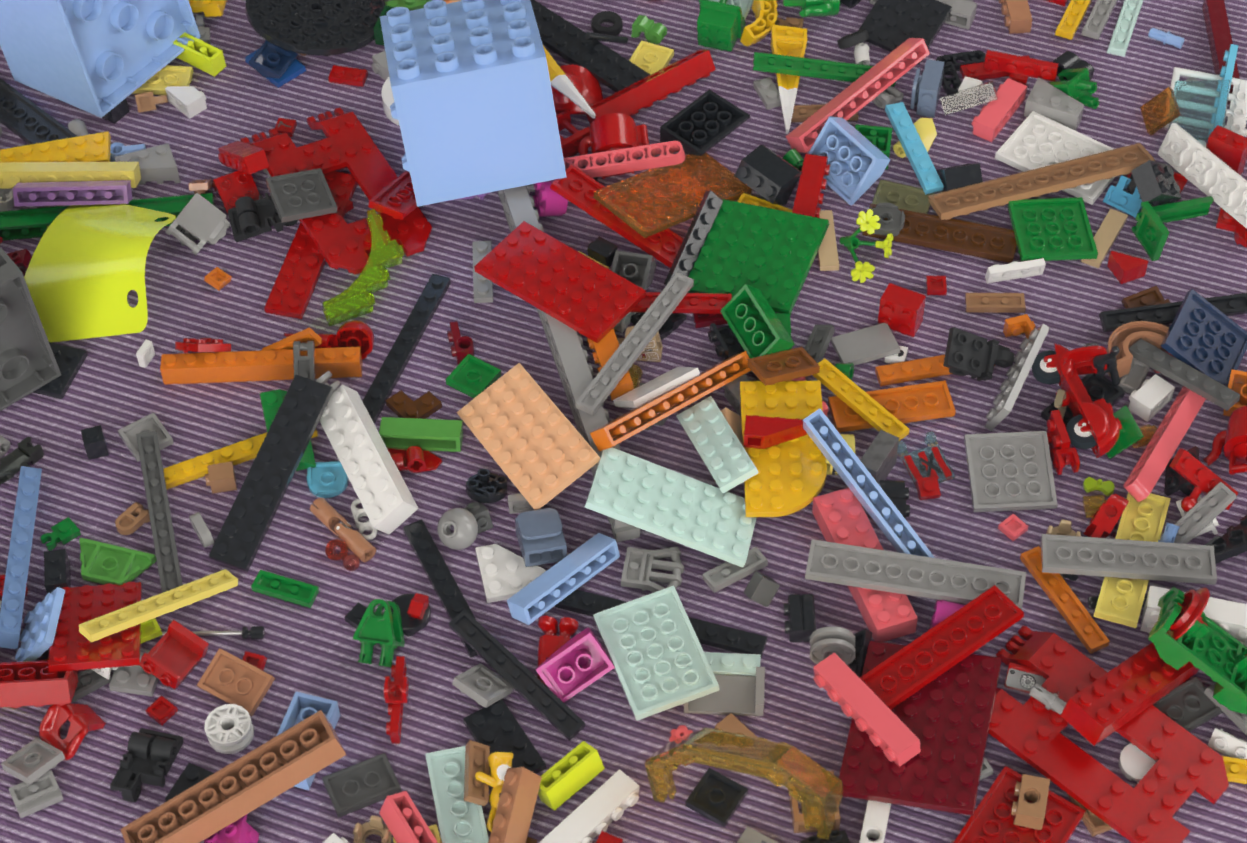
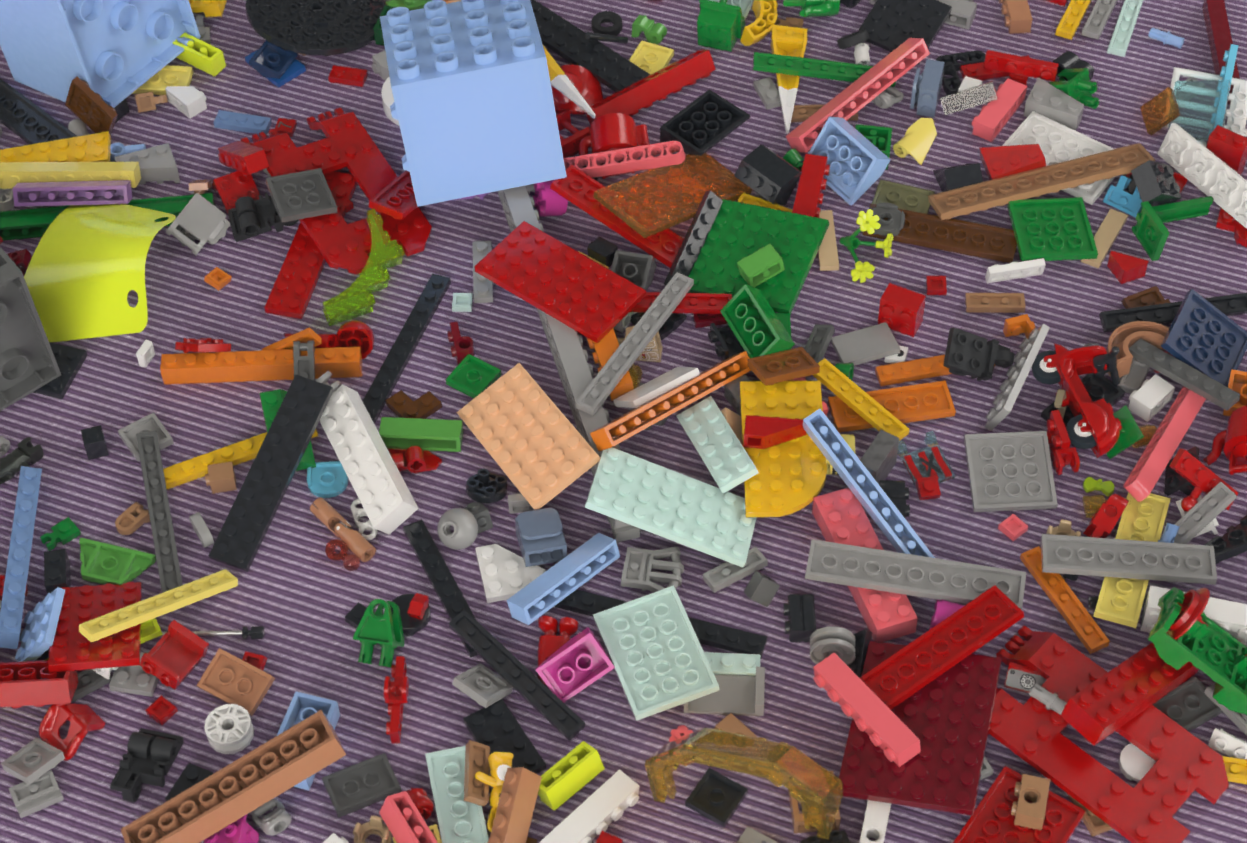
green plate [251,570,319,608] -> none
medium azure plate [885,102,944,194] -> none
none -> reddish brown plate [65,77,118,136]
none -> medium blue plate [213,110,272,135]
none -> light grey piece [252,799,292,836]
none -> red piece [407,788,434,820]
none -> light aqua tile [452,293,473,312]
none -> bright green brick [737,244,785,287]
none -> red wedge [979,144,1046,180]

